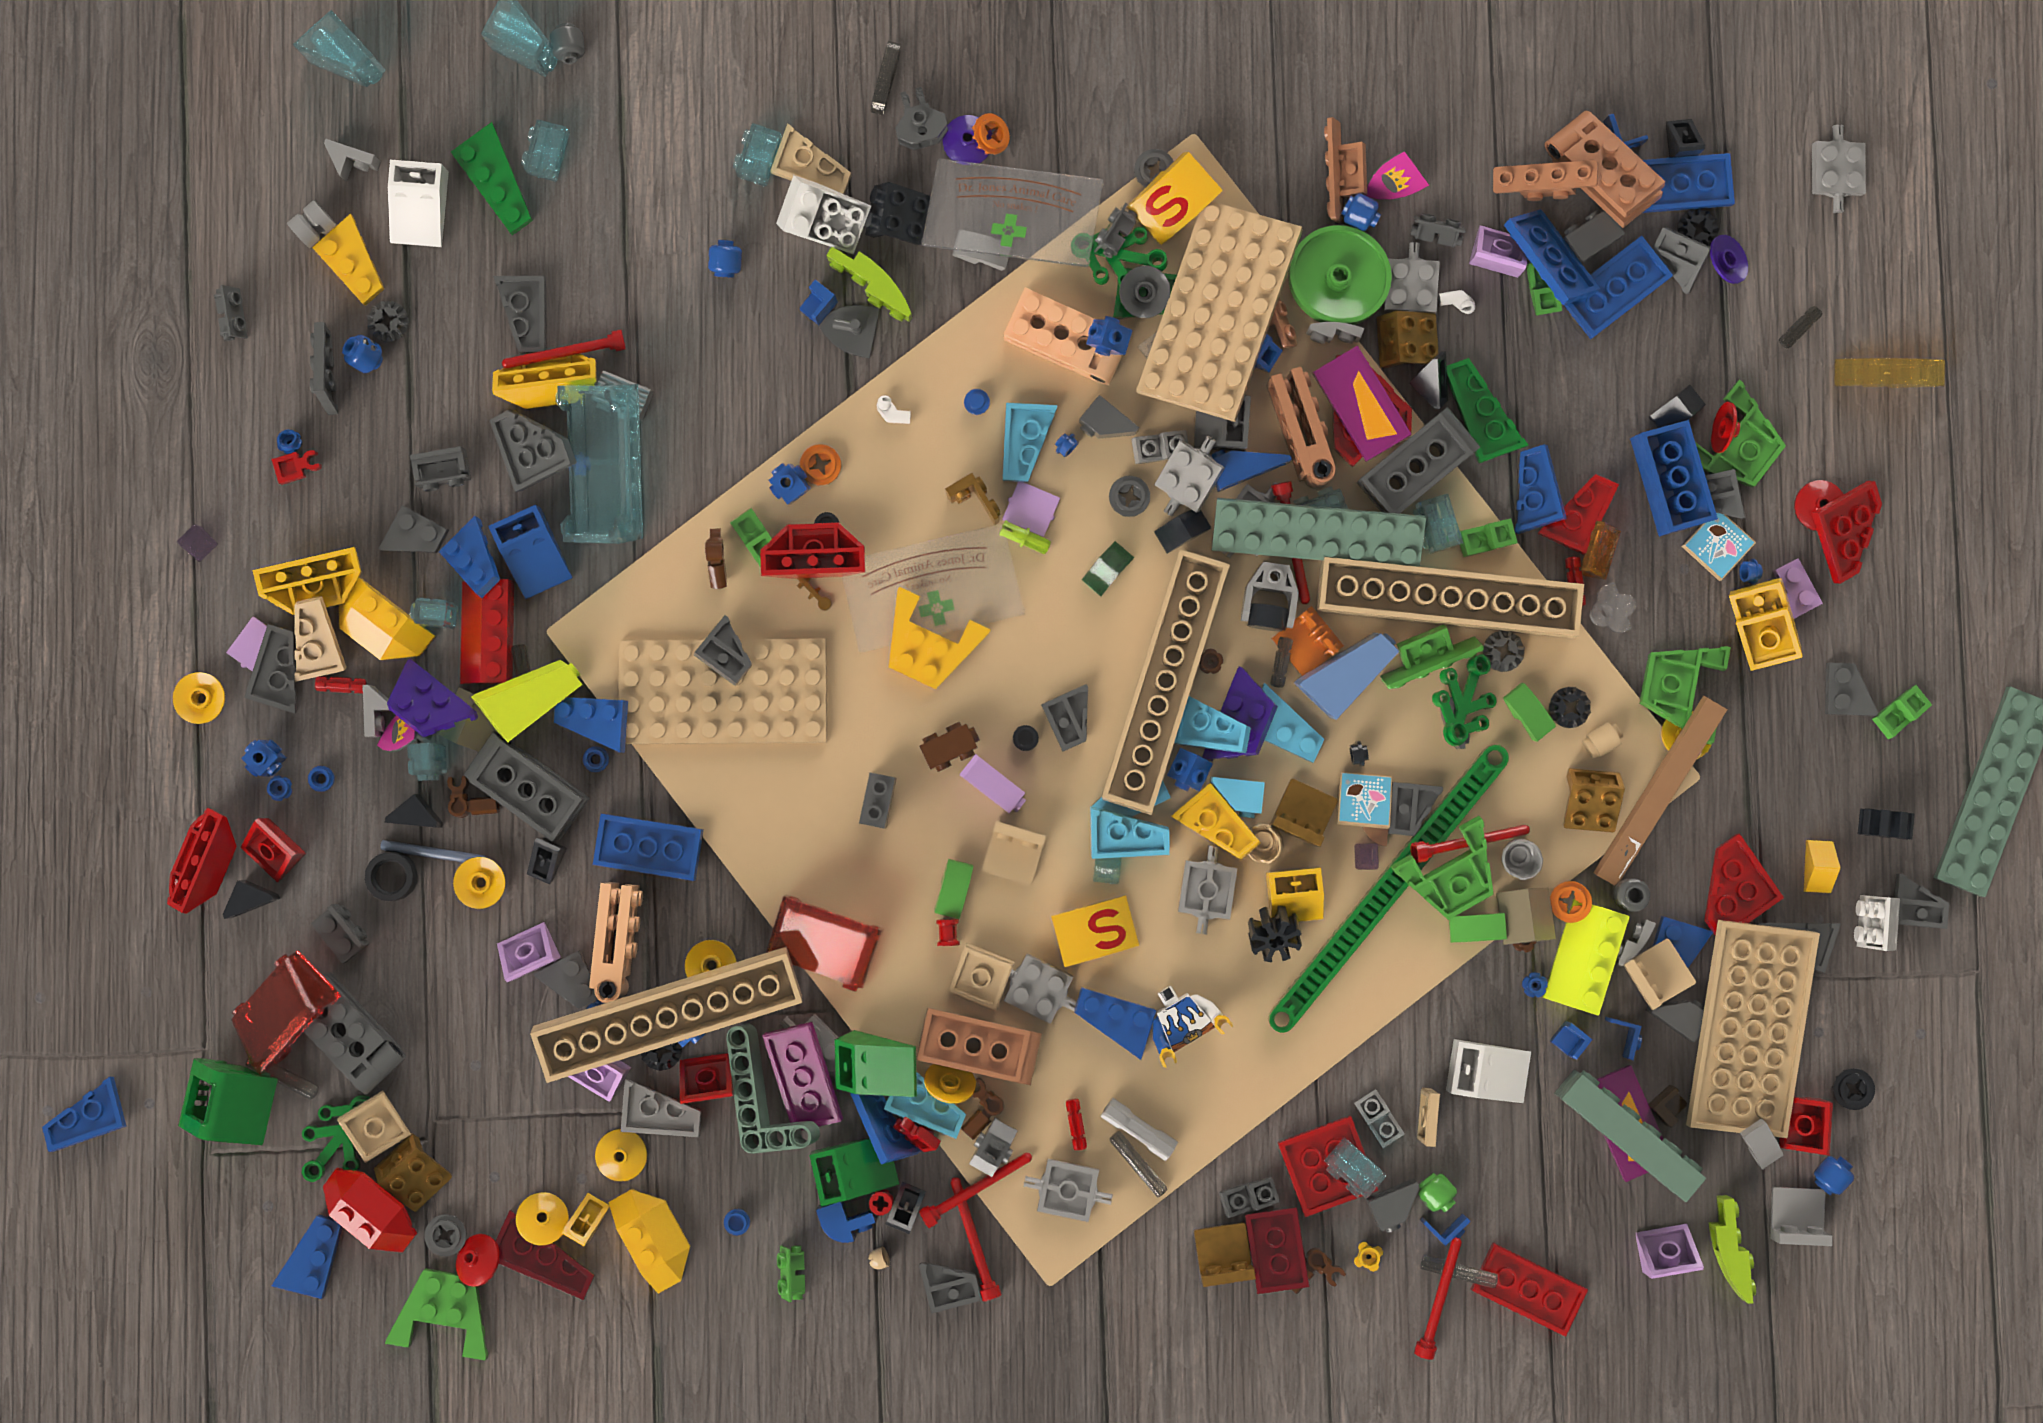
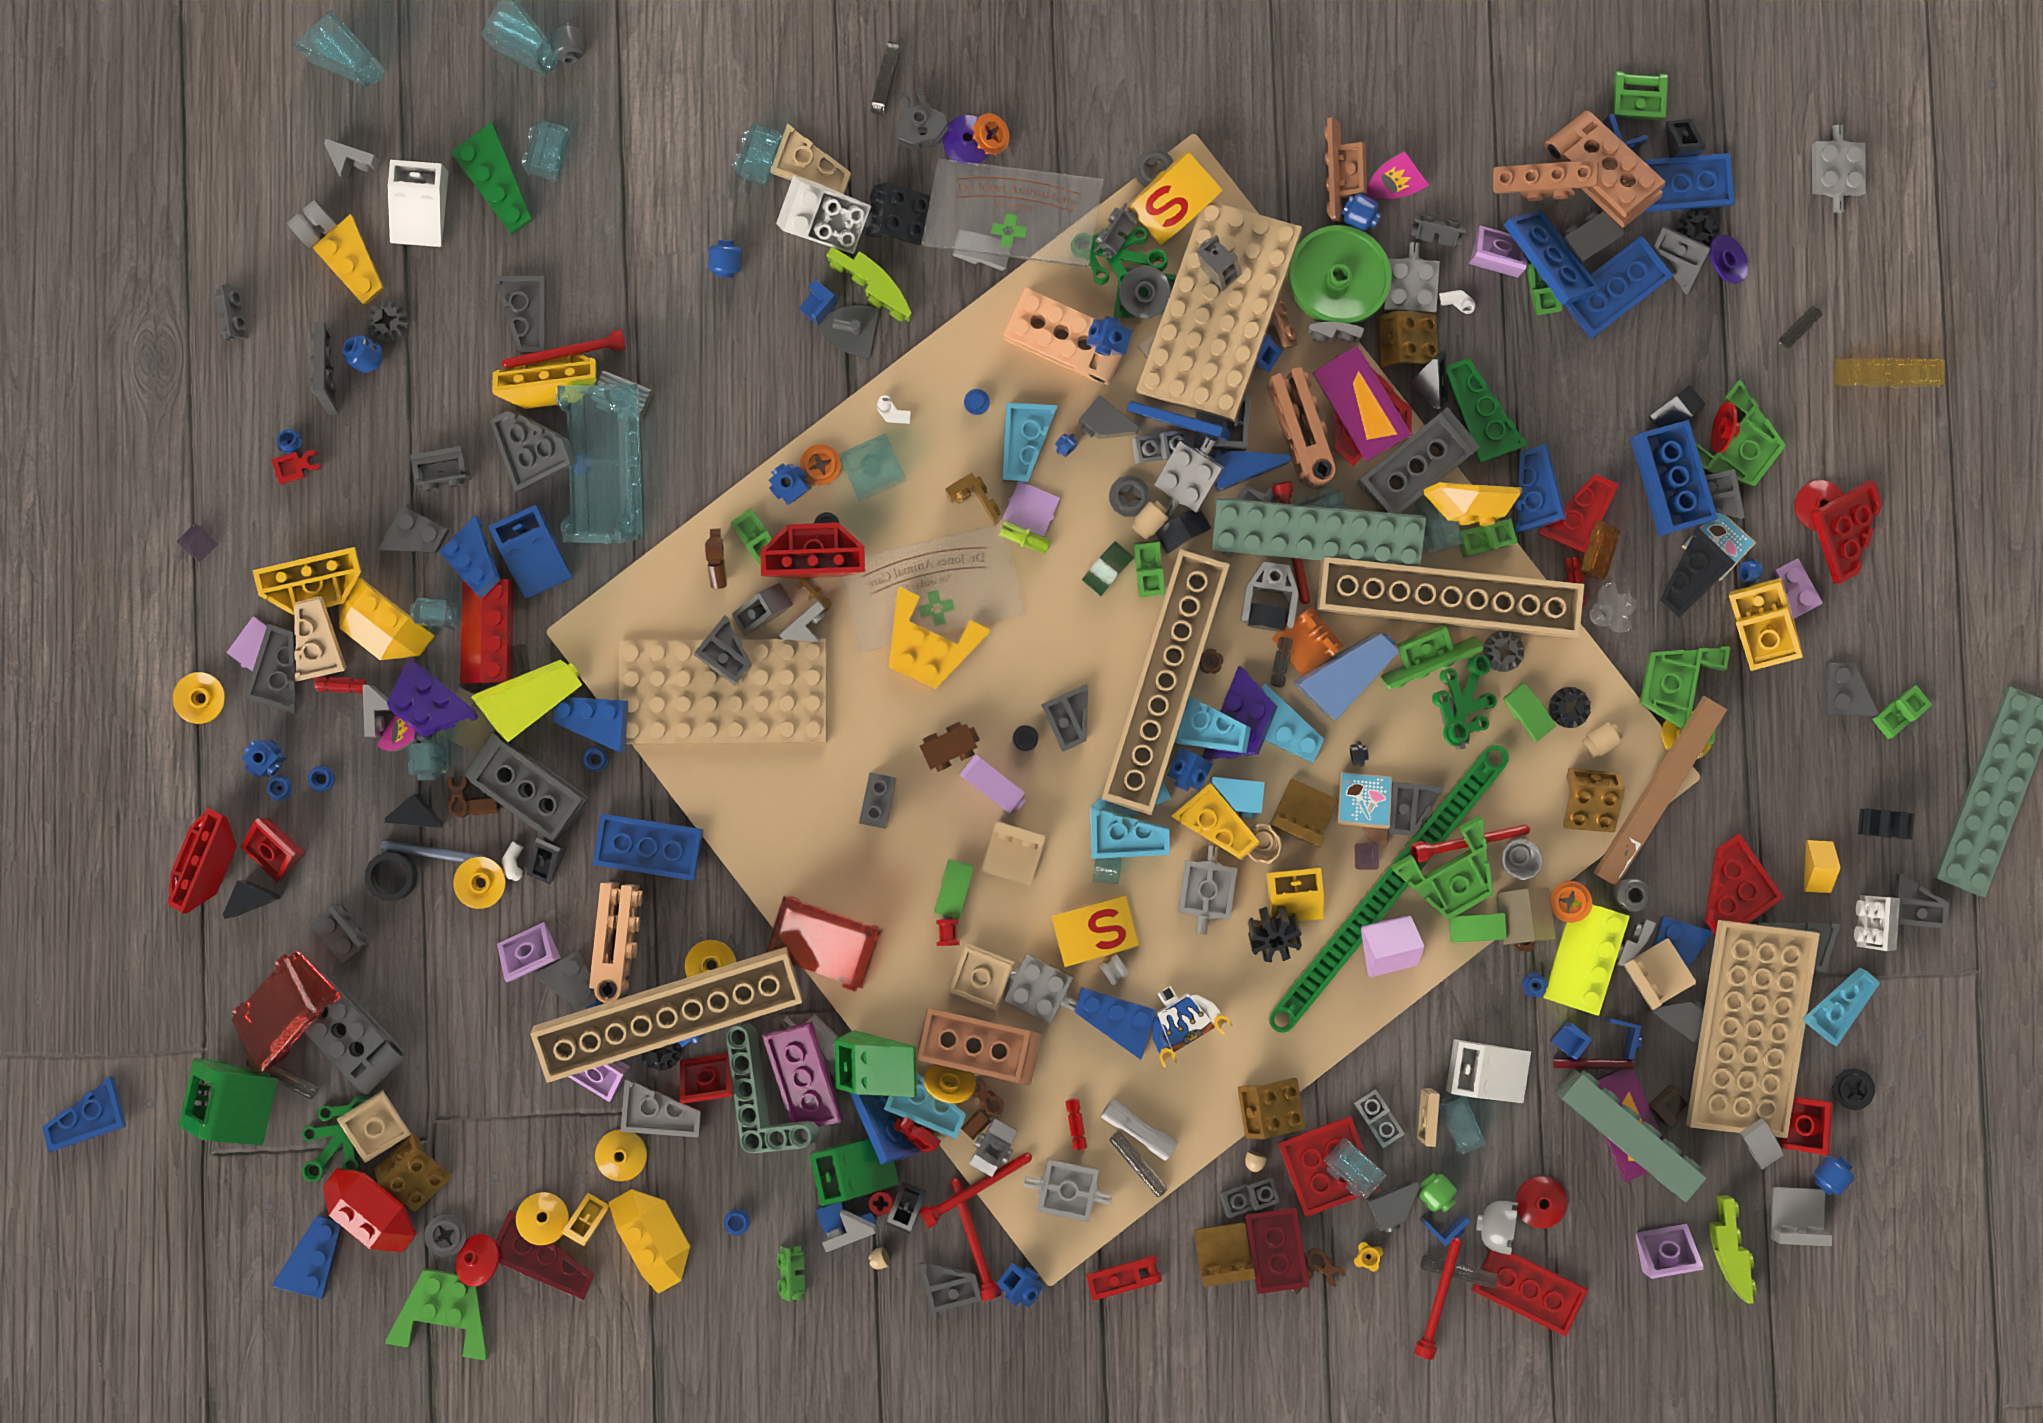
none -> white arm [501,841,524,881]
none -> dark grey slope [731,583,793,636]
none -> light grey slope [779,599,827,642]
none -> light grey slope [822,1209,877,1252]
none -> clear light blue slope [839,433,906,501]
none -> blue brick [997,1263,1045,1307]
none -> red plate [1086,1255,1163,1301]
none -> light grey wheel [1098,953,1130,986]
none -> blue tile [1127,401,1231,440]
none -> tan brick [1131,501,1169,540]
none -> bright green slope [1133,540,1165,597]
none -> dark grey hinge [1197,235,1242,291]
none -> pearl gold bracket [1238,1078,1305,1139]
none -> tan hinge [1245,1151,1267,1172]
none -> lavender slope [1361,915,1424,977]
none -> yellow wedge [1424,482,1522,526]
none -> clear light blue brick [1439,1095,1486,1154]
none -> light grey cylinder [1476,1201,1518,1255]
none -> red dish [1515,1176,1568,1229]
none -> dark red bar [1553,1058,1633,1069]
none -> bright green plate [1612,71,1668,120]
none -> black wing [1660,527,1736,618]
none -> medium azure wing [1802,967,1880,1047]

